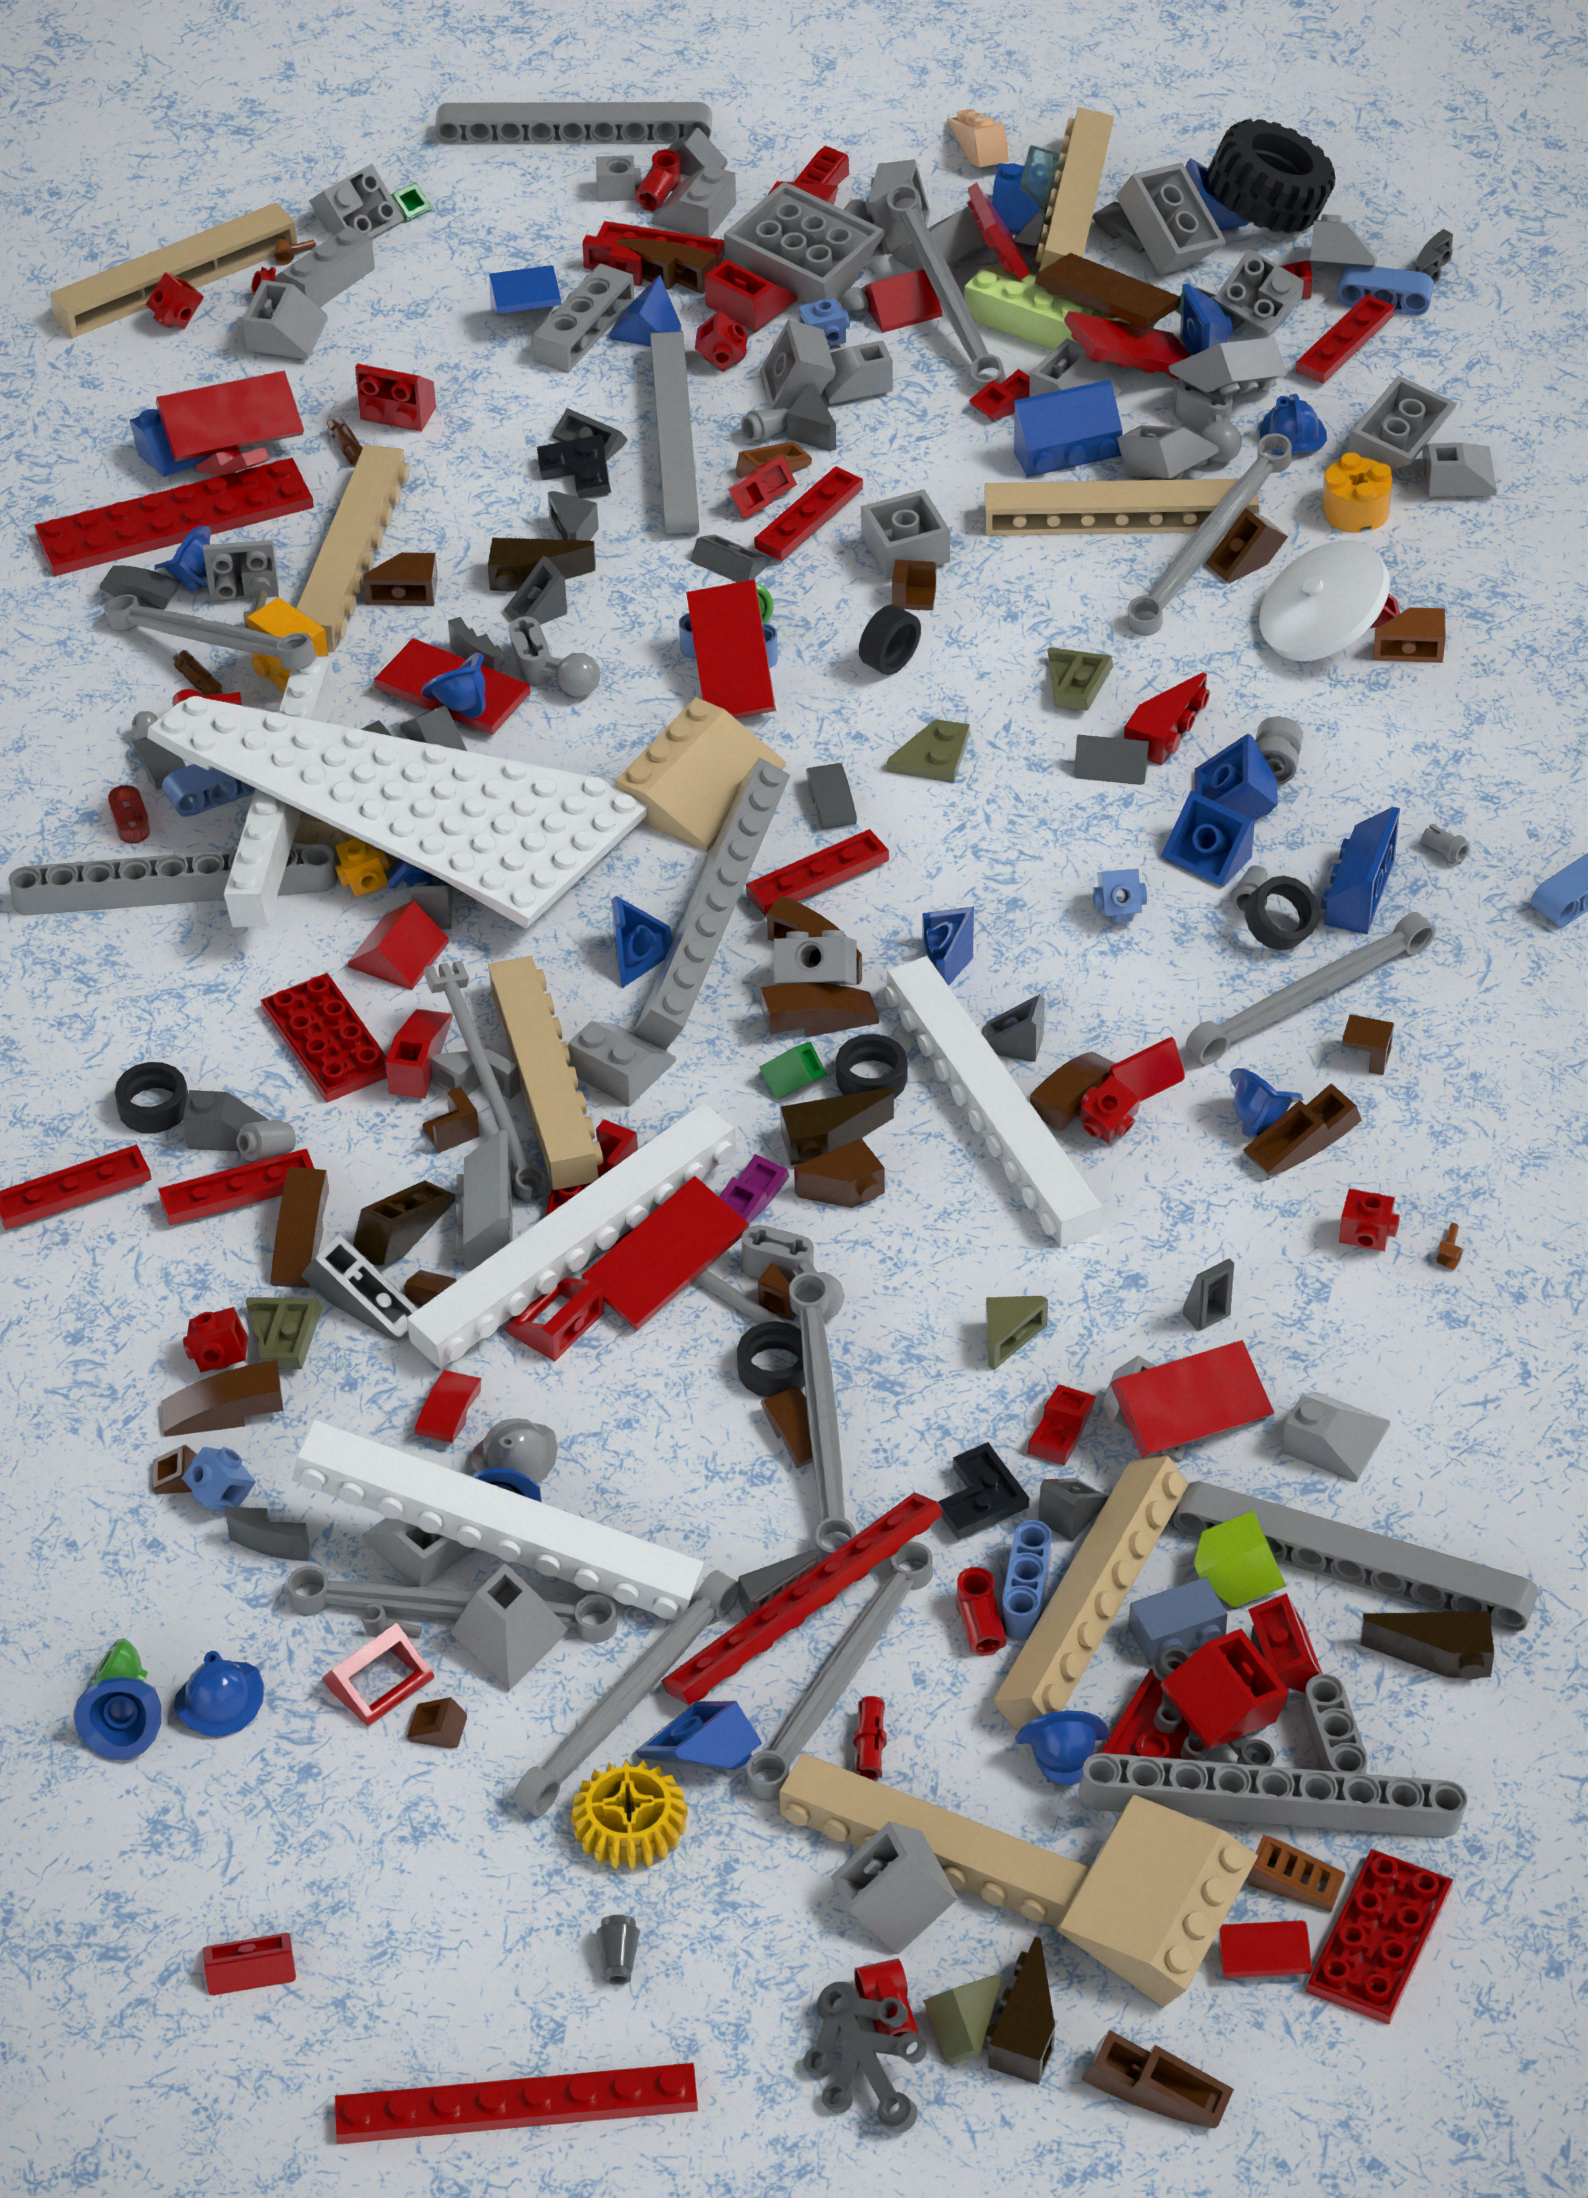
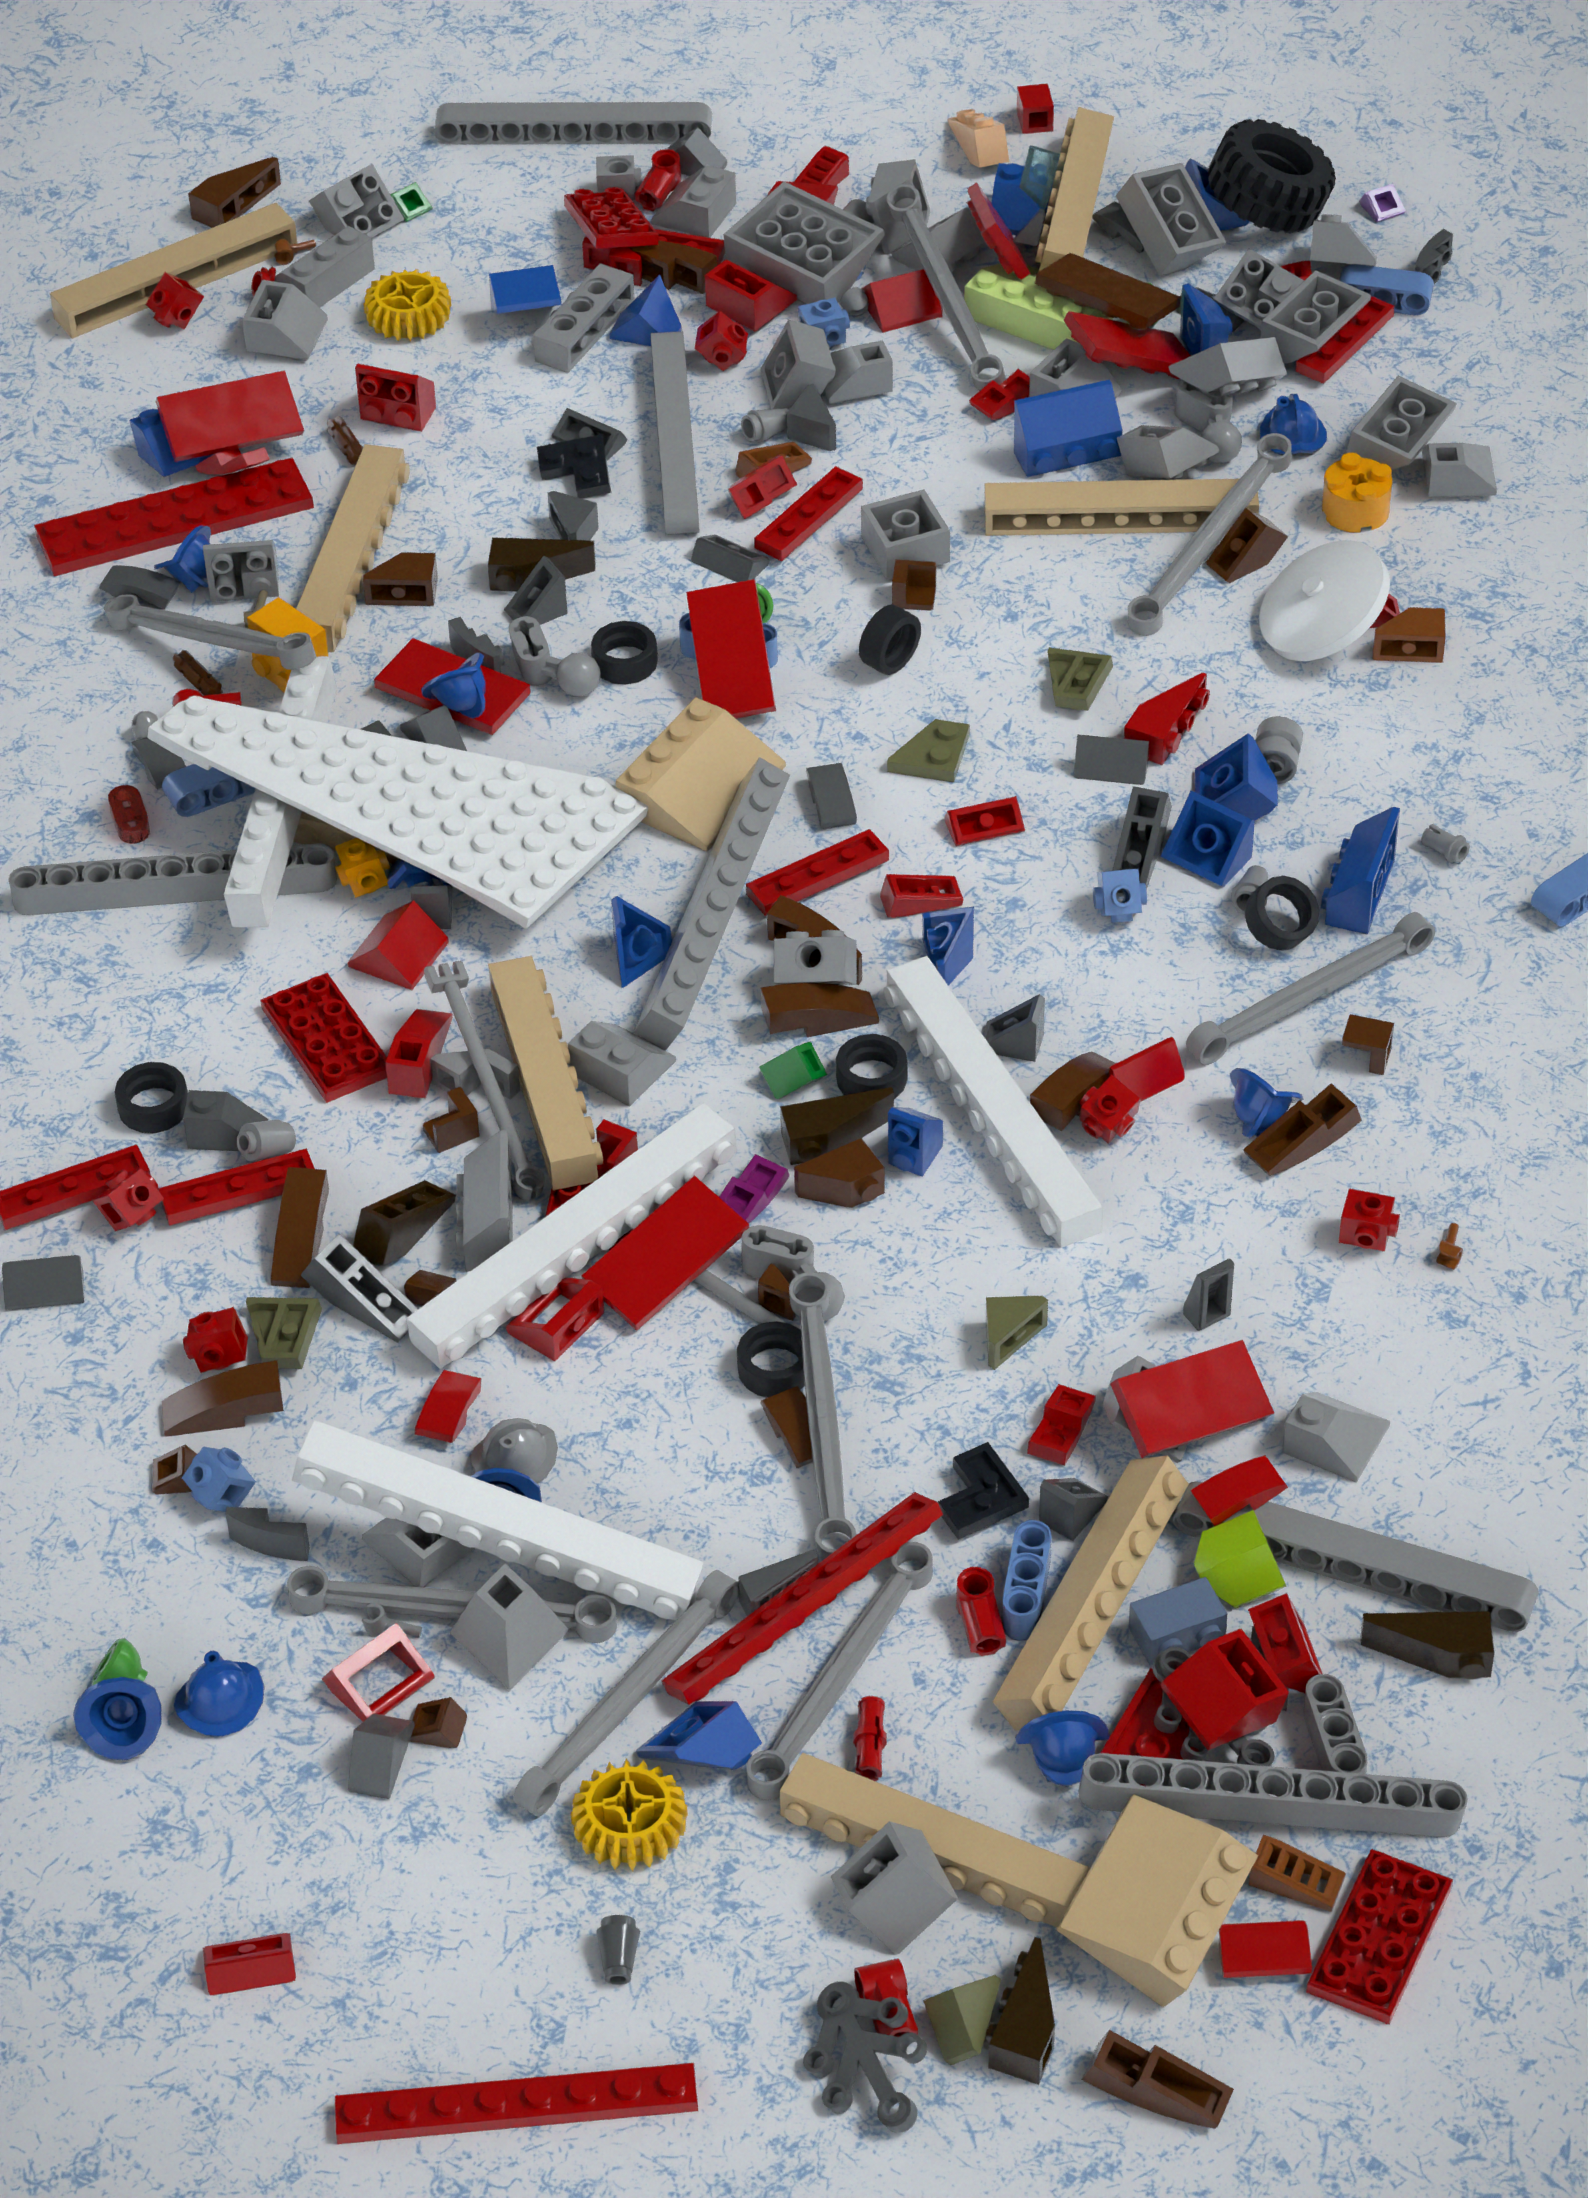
none -> dark grey slope [2,1255,84,1311]
none -> red brick [93,1168,164,1232]
none -> reddish brown slope [188,156,281,228]
none -> dark grey slope [348,1714,415,1799]
none -> yellow gear [363,269,452,341]
none -> red tile [564,187,659,249]
none -> black tyre [591,621,658,685]
none -> red slope [880,874,964,918]
none -> blue slope [888,1107,943,1177]
none -> red slope [944,796,1025,846]
none -> red brick [1017,83,1054,134]
none -> dark grey slope [1112,786,1172,893]
none -> red slope [1190,1455,1288,1526]
none -> light grey slope [1260,270,1371,364]
none -> medium lavender slope [1359,184,1406,222]

